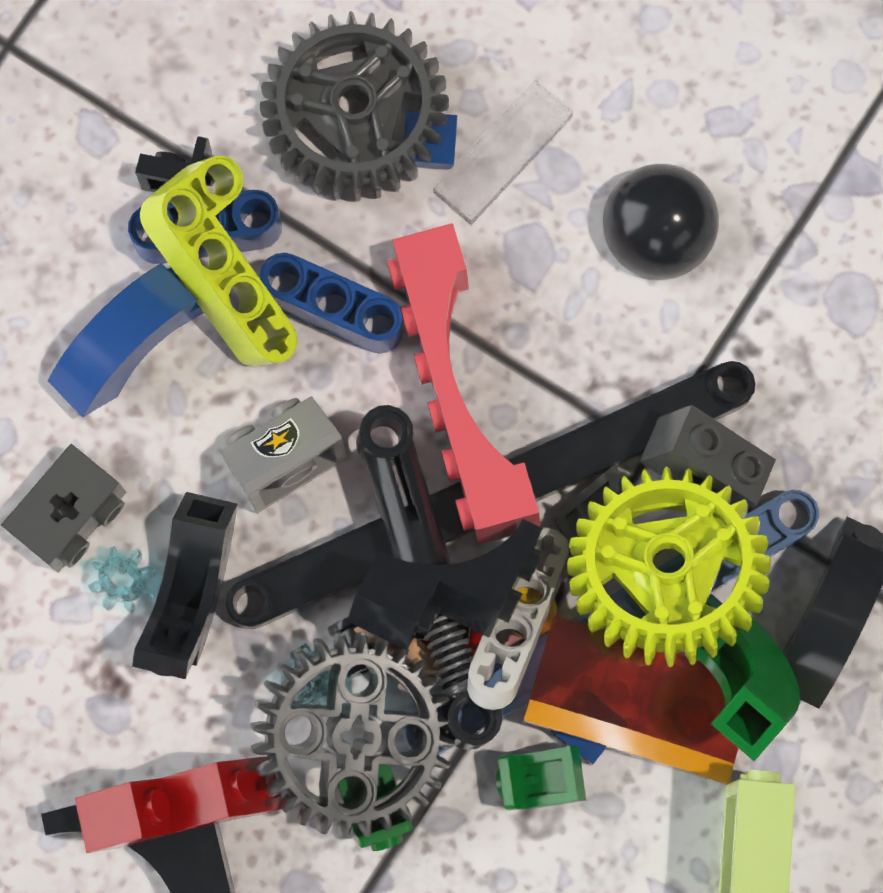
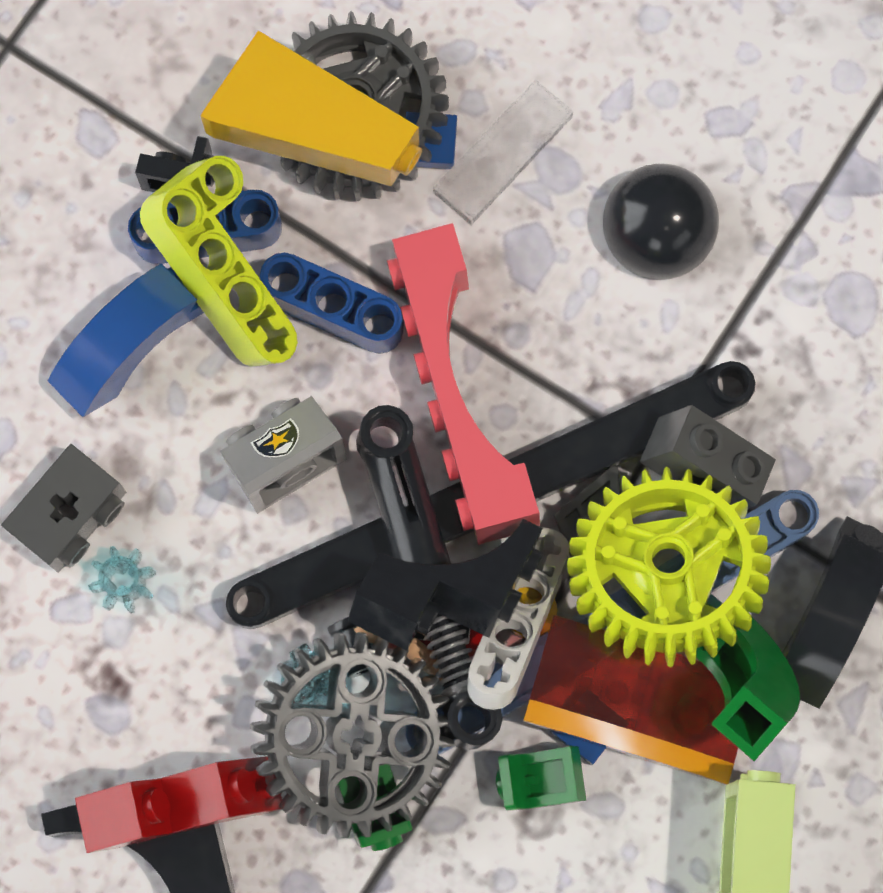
black arch [132,492,238,679] -> none
none -> yellow slope [200,30,422,186]

